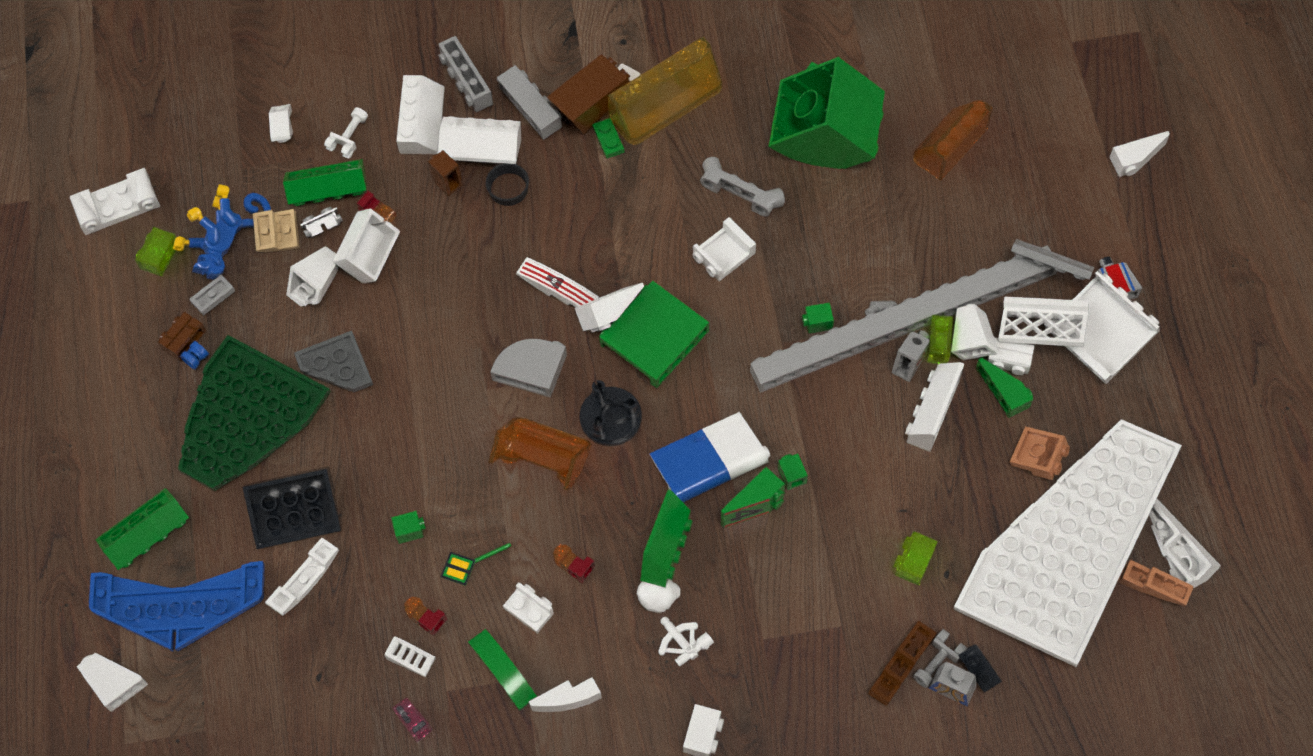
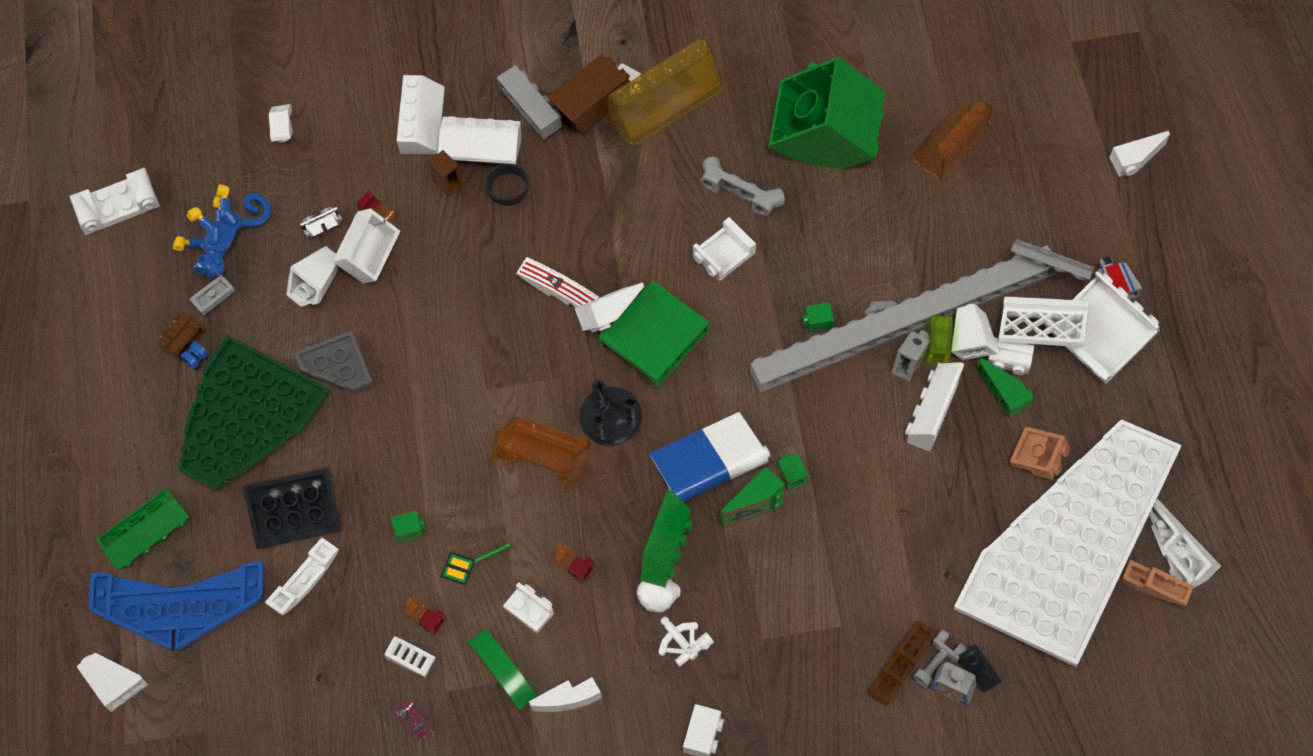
clear neon green brick [135,227,177,277] -> none
tan slope [253,209,300,252] -> none
green slope [283,159,367,206] -> none
white bar [324,107,368,159] -> none
light grey brick [438,36,493,112] -> none
light grey brick [491,339,567,398] -> none
green plate [592,118,625,159] -> none
clear neon green brick [893,531,938,586] -> none

